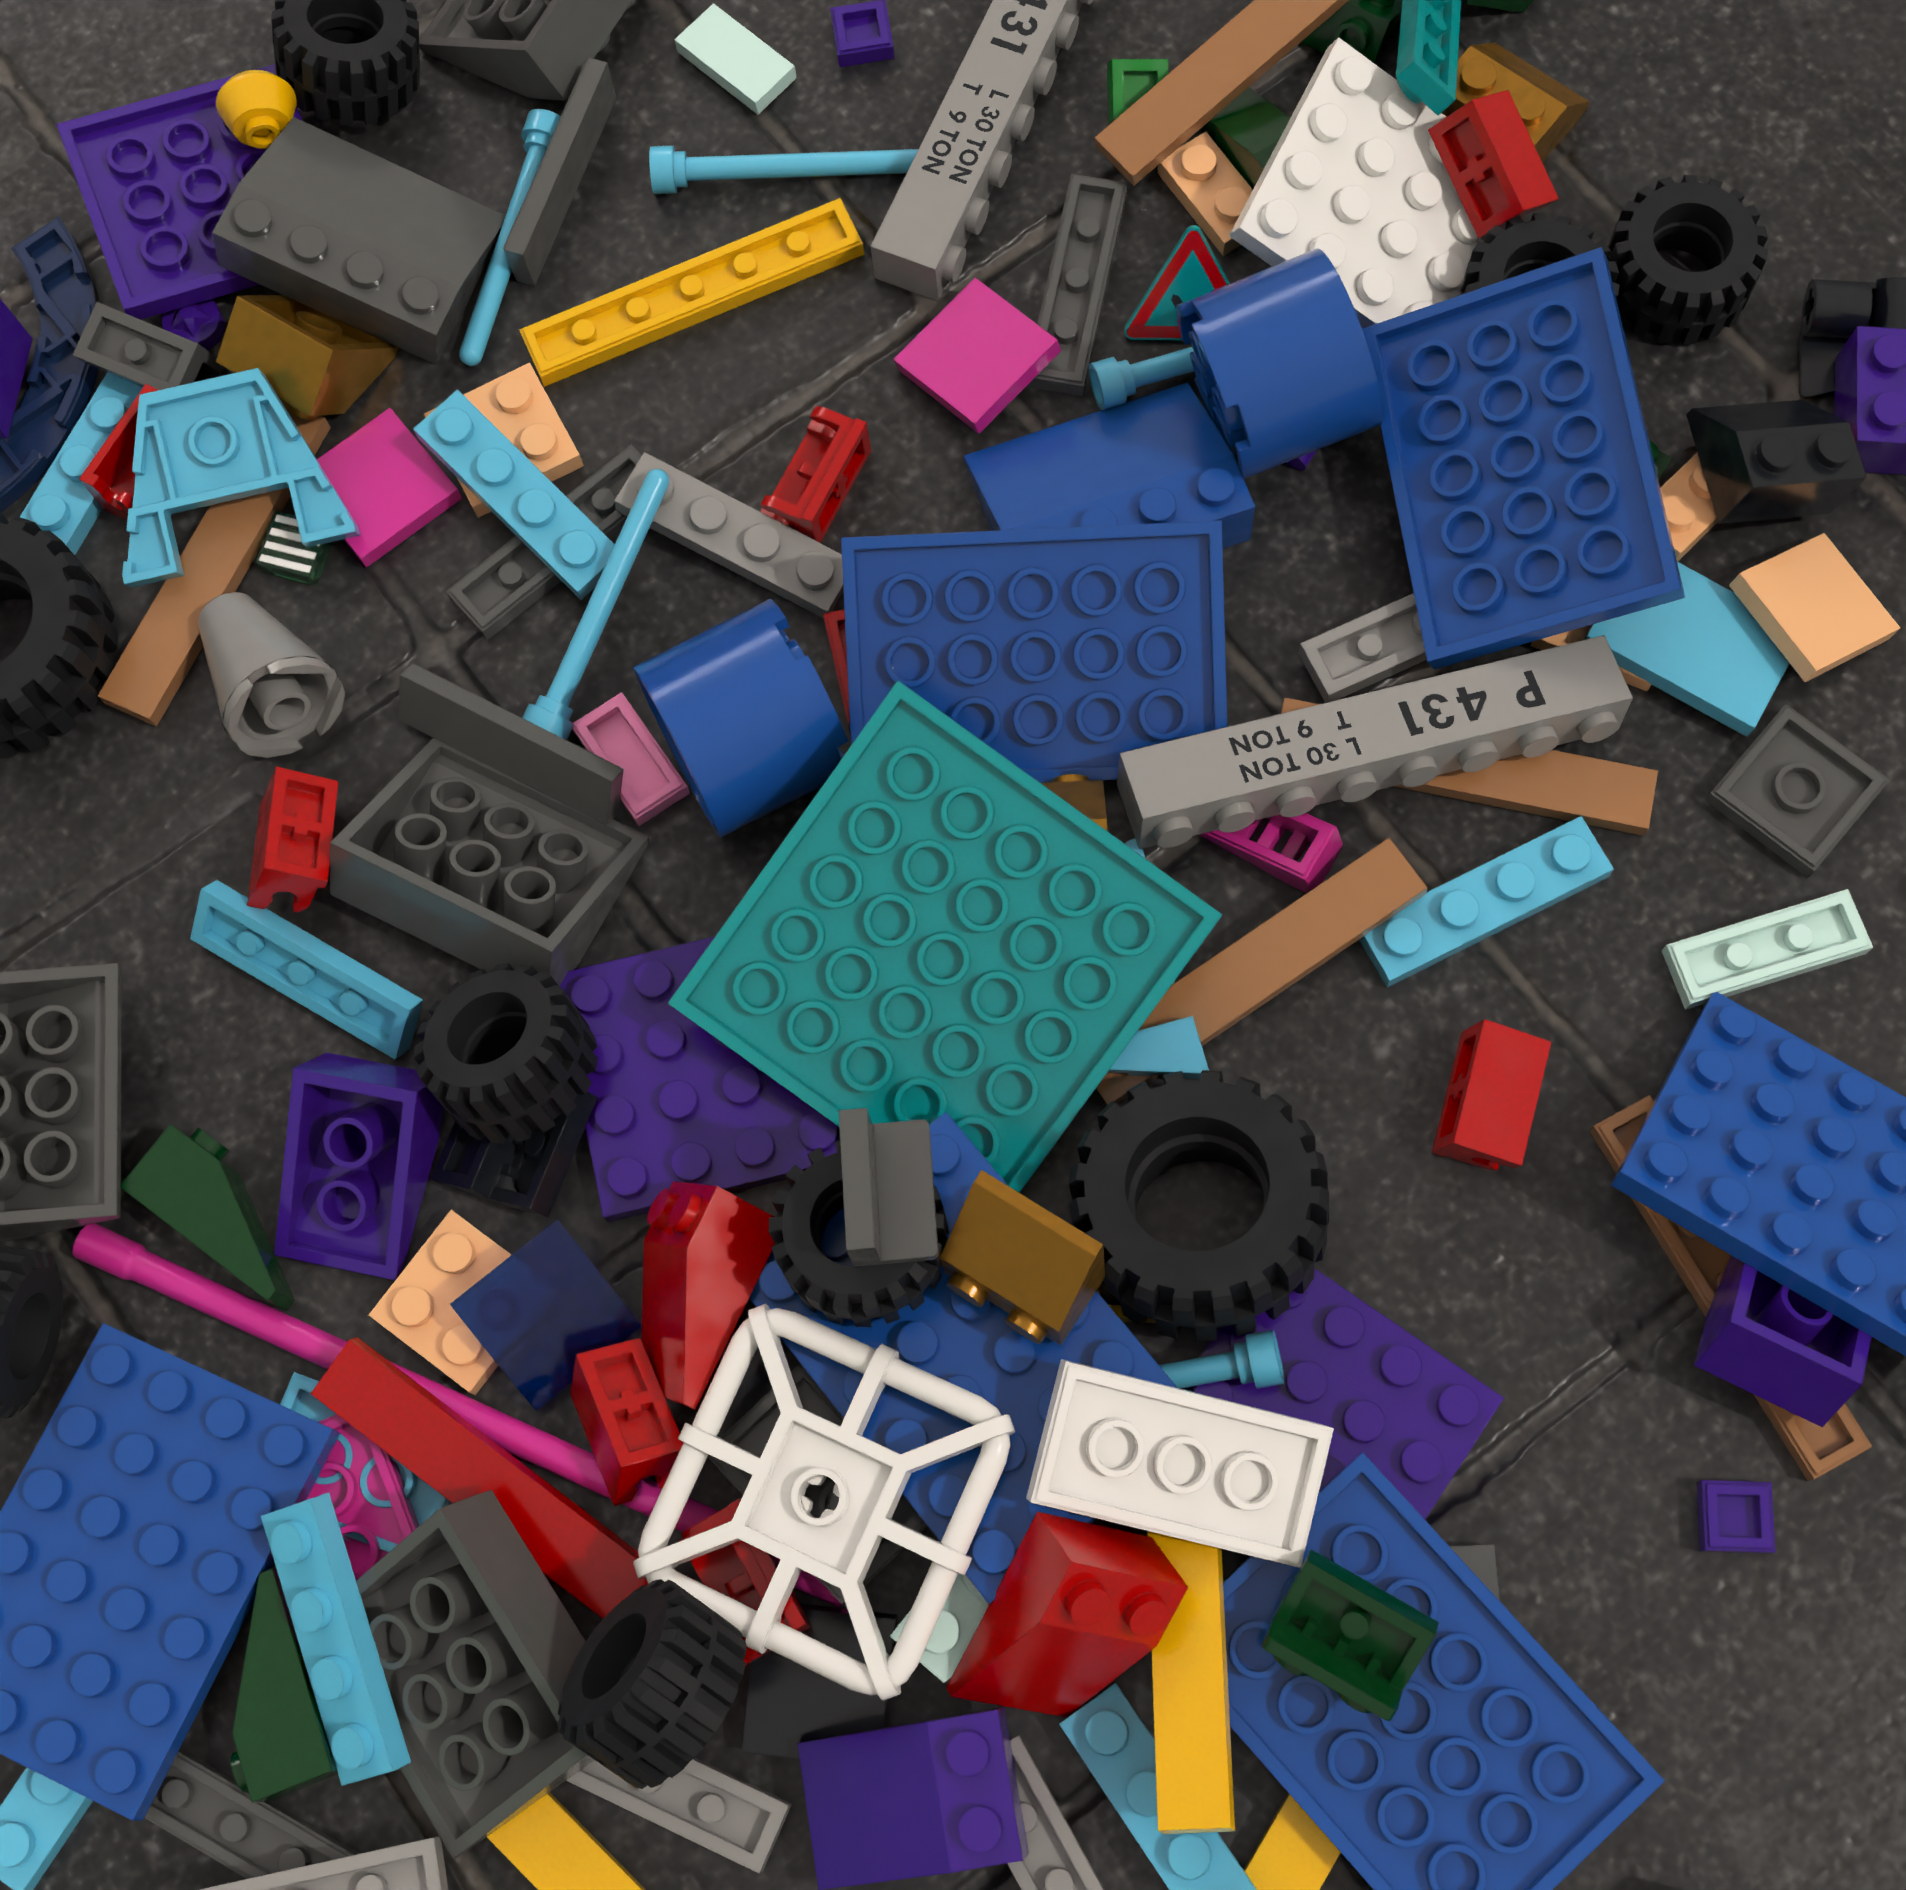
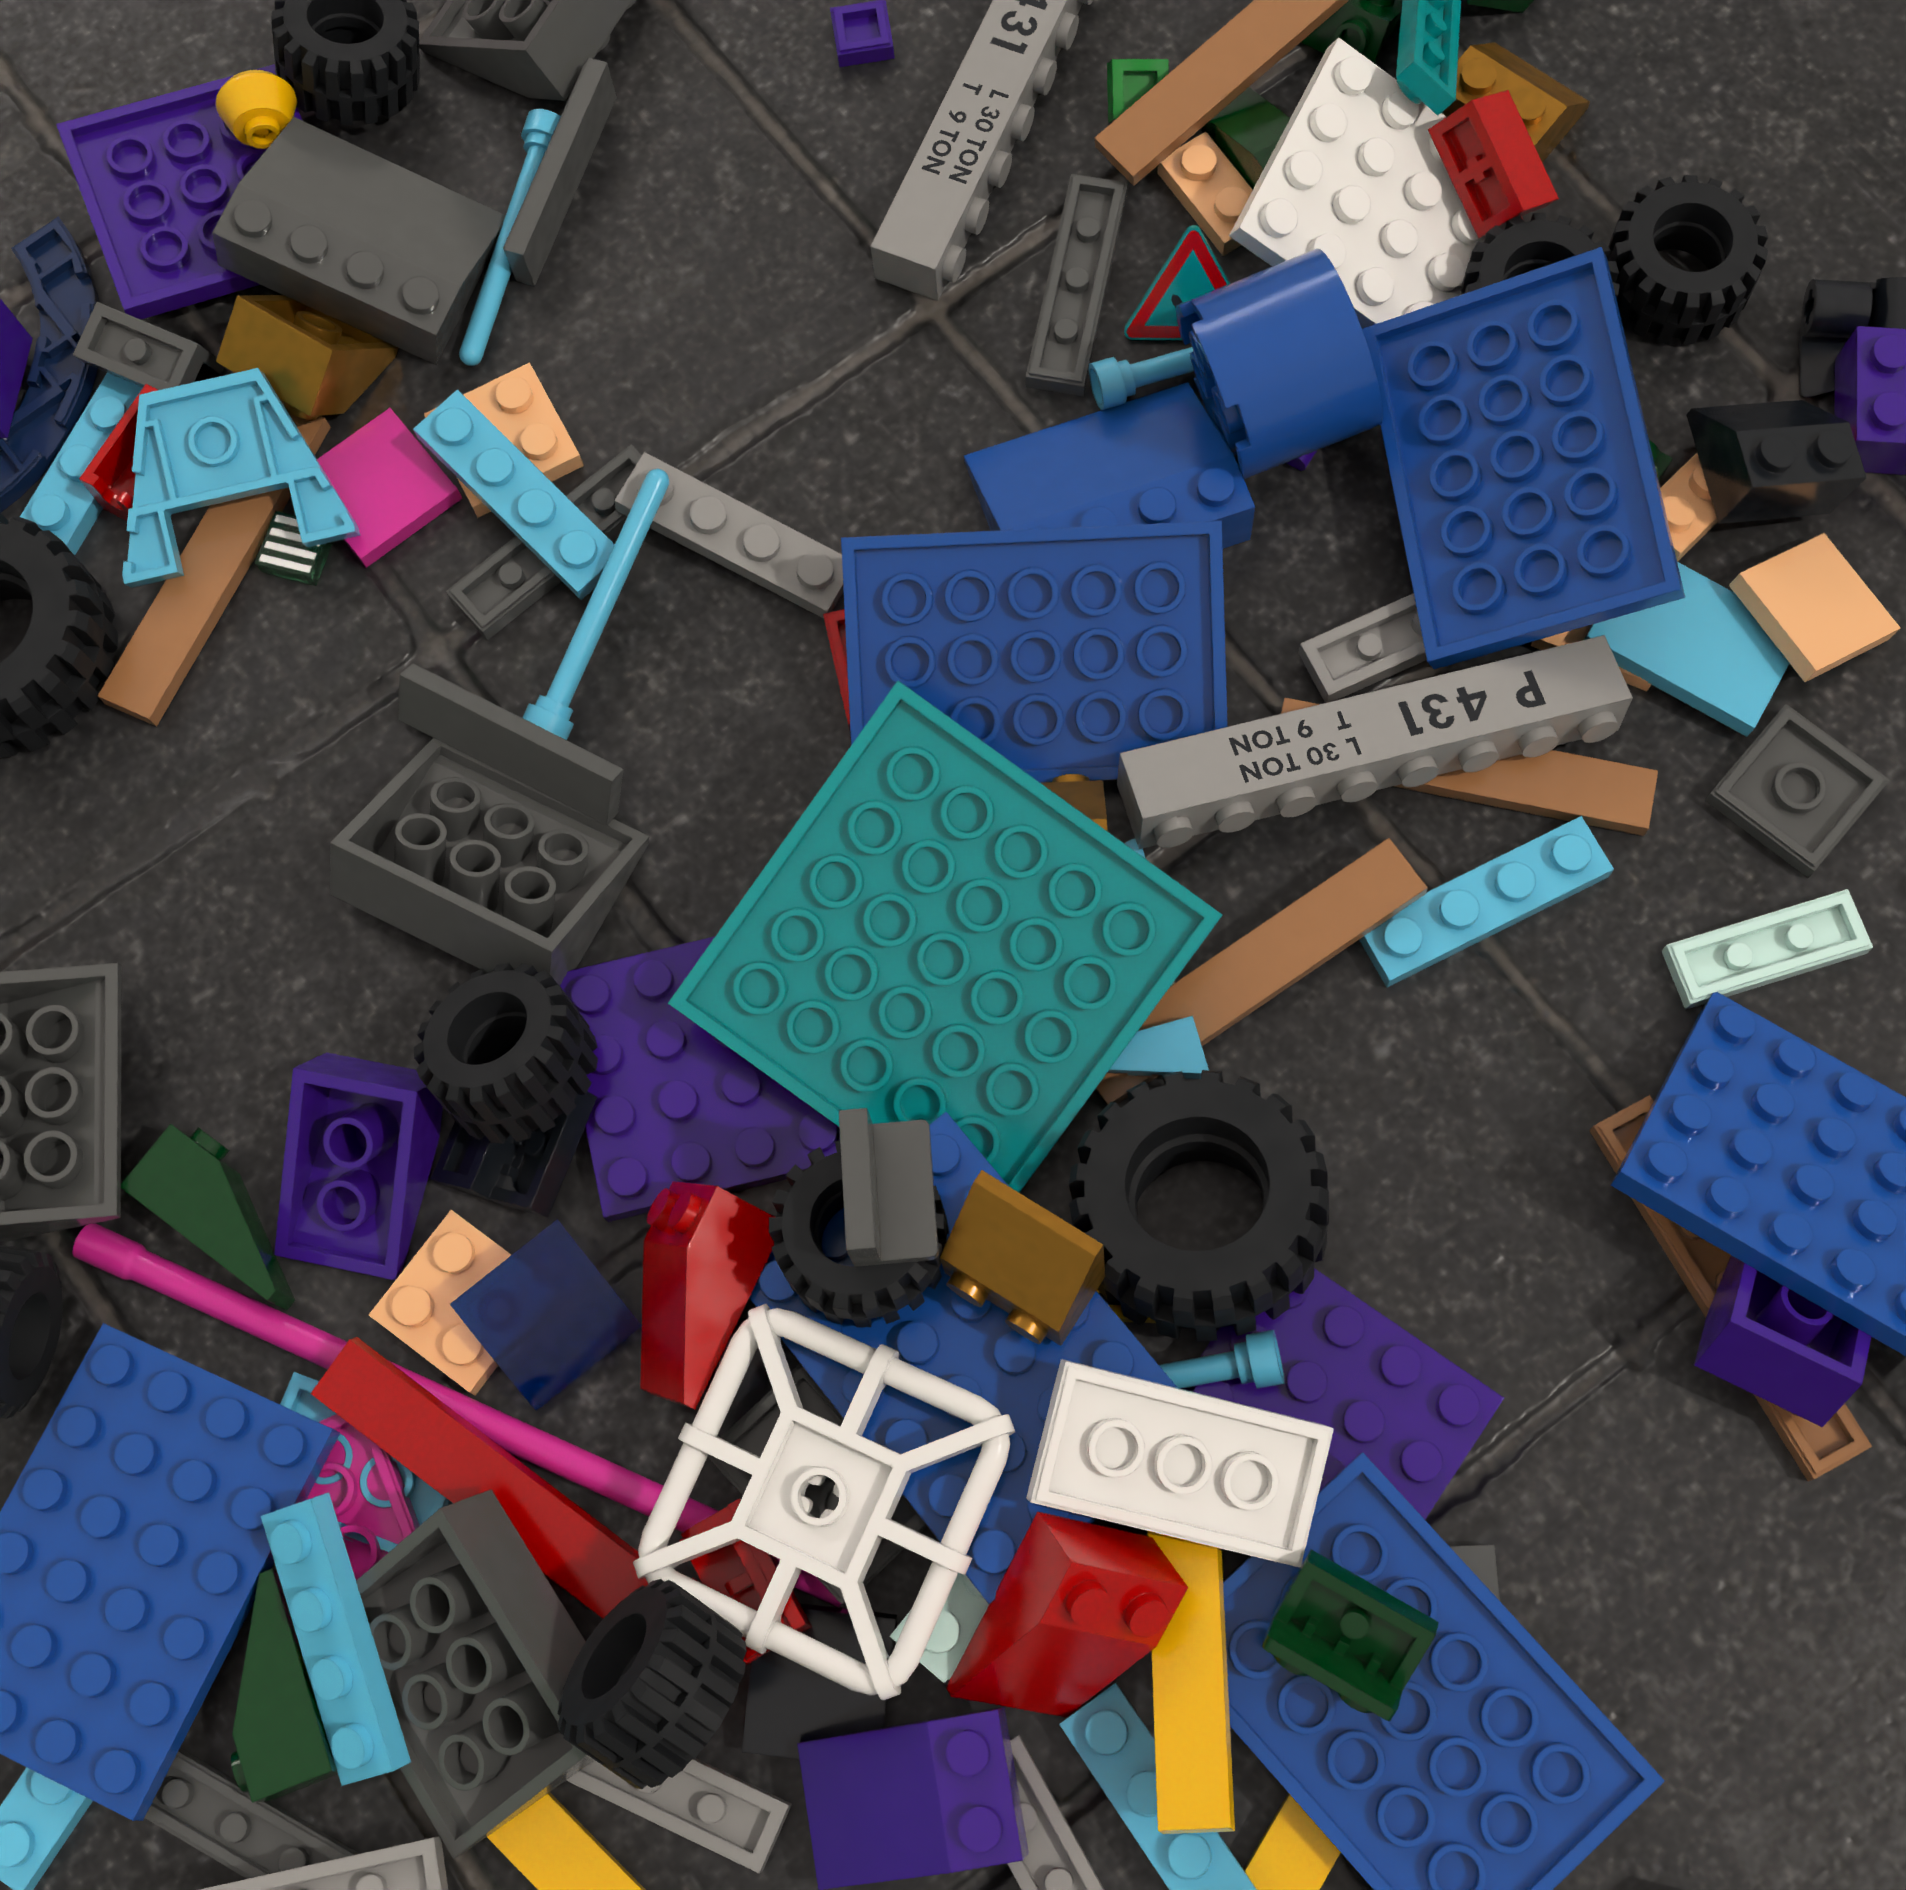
dark purple tile [162,299,225,351] -> none
medium azure plate [190,880,423,1060] -> none
light grey cone [198,592,345,758] -> none
red hinge [247,766,338,912] -> none
yellow tile [519,198,865,387] -> none
red hinge [570,1338,684,1506] -> none
bright pink tile [572,692,690,827] -> none
blue brick [632,599,849,838] -> none
medium azure piece [649,146,919,194] -> none
light aqua tile [674,3,797,115] -> none
red hinge [760,406,871,543] -> none
dark pink tile [893,277,1061,434] -> none
dark pink slope [1199,813,1343,893] -> none
red hinge [1431,1019,1551,1171] -> none
dark purple tile [1696,1480,1776,1554] -> none

